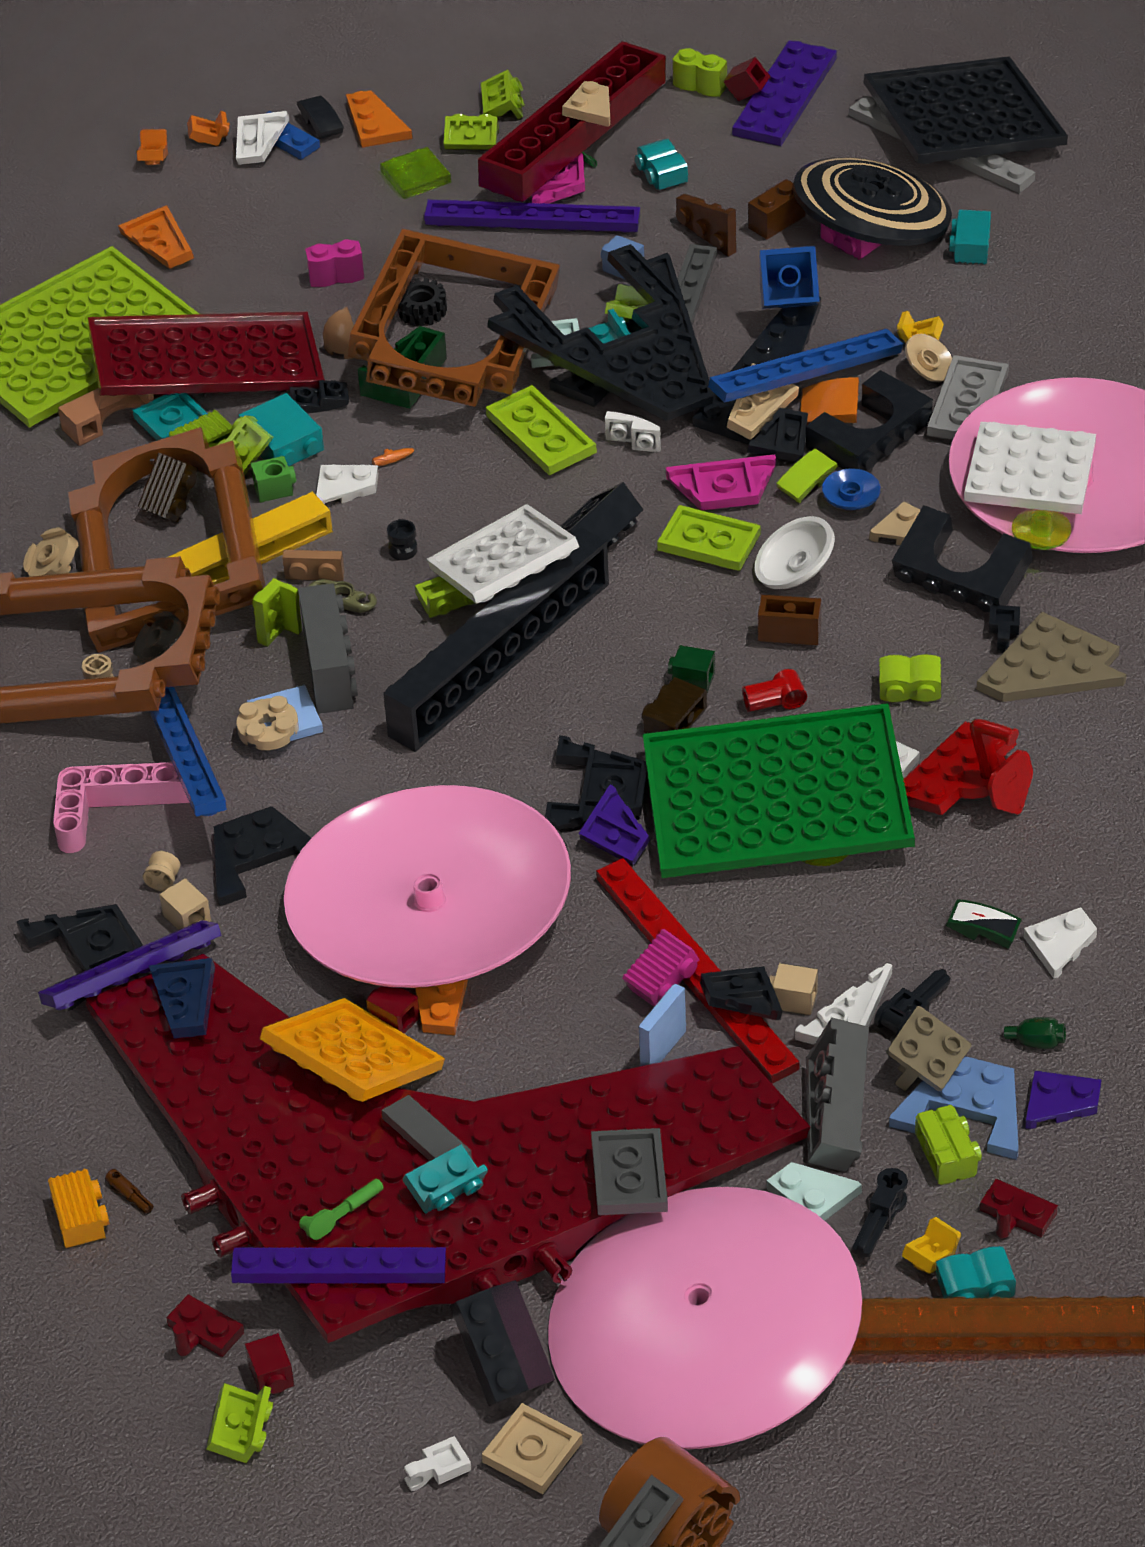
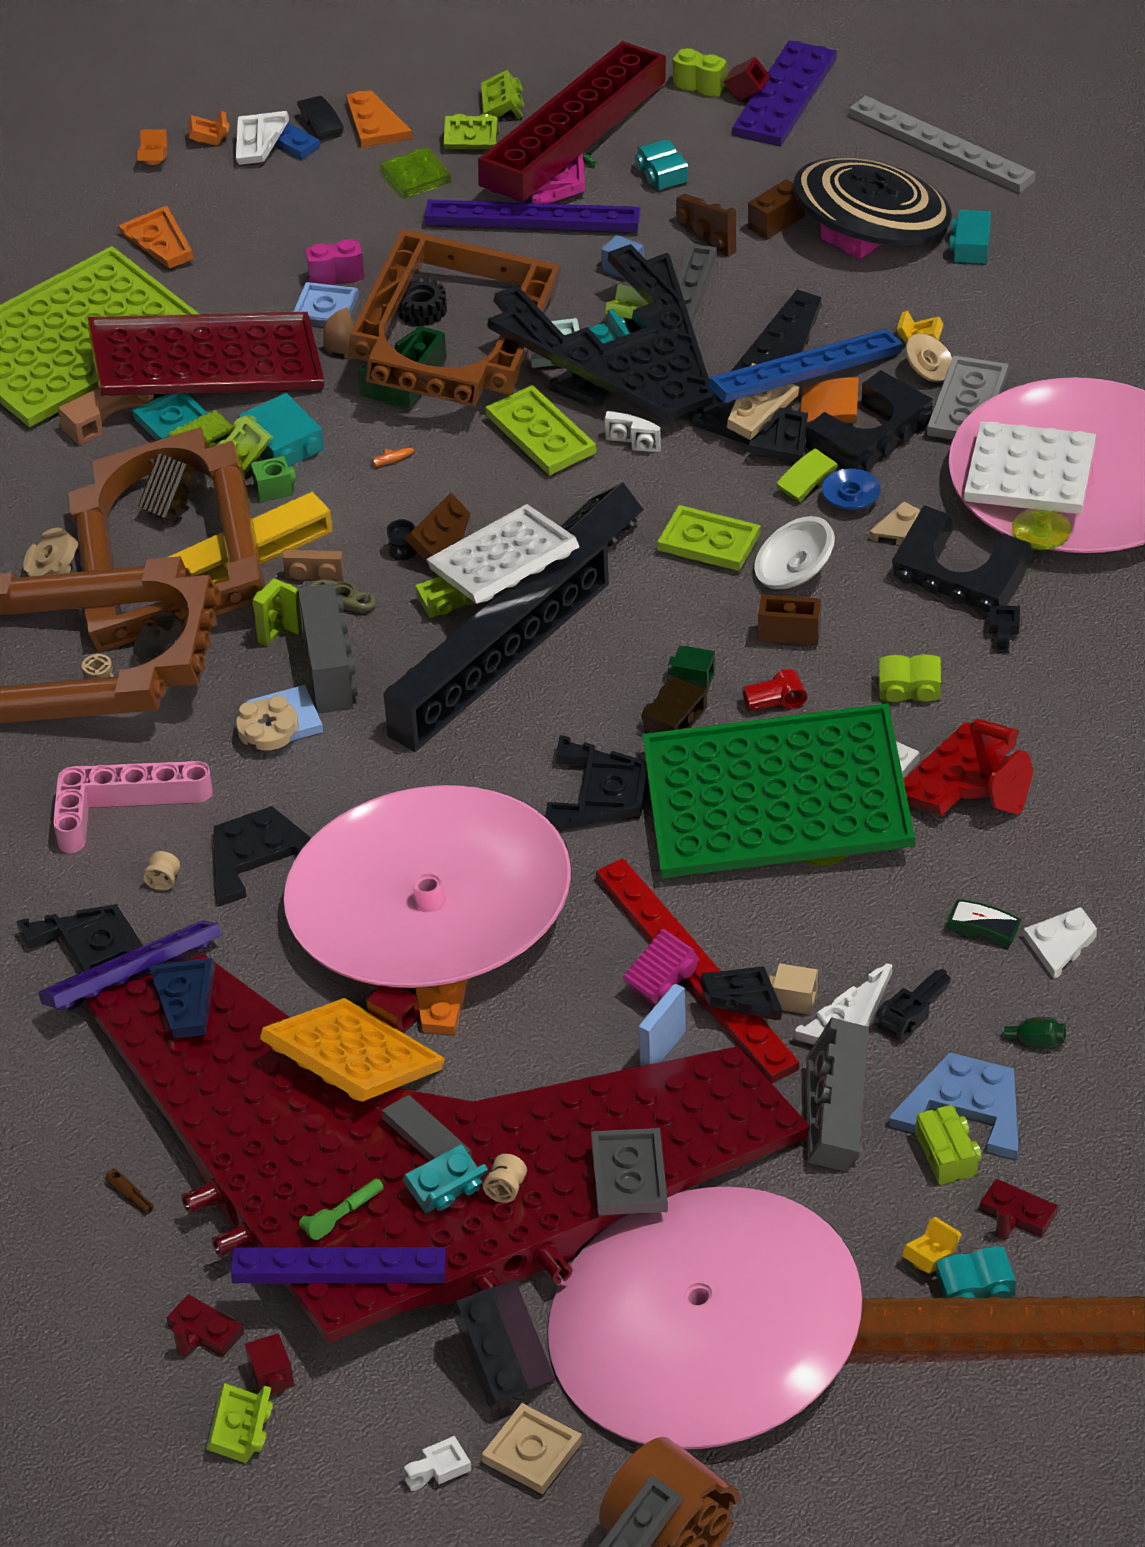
light orange brick [48,1168,110,1248] -> none
blue plate [149,687,227,817] -> none
tan brick [159,879,211,930] -> none
black slope [288,380,349,413] -> none
white wing [316,464,379,504] -> none
tan wing [562,81,610,127] -> none
dark purple wing [579,784,650,866] -> none
dark pink wing [666,454,776,511] -> none
blue slope [759,246,820,310] -> none
light aqua wing [767,1162,862,1221] -> none
black connector [852,1168,908,1259] -> none
black plate [863,56,1068,164] -> none
dark tan bracket [886,1006,972,1091] -> none
dark tan wing [977,612,1126,702] -> none
dark purple wing [1025,1071,1102,1129] -> none
none -> light blue tile [293,282,359,327]
none -> reddish brown wing [404,493,471,563]
none -> tan wheel [483,1154,527,1203]

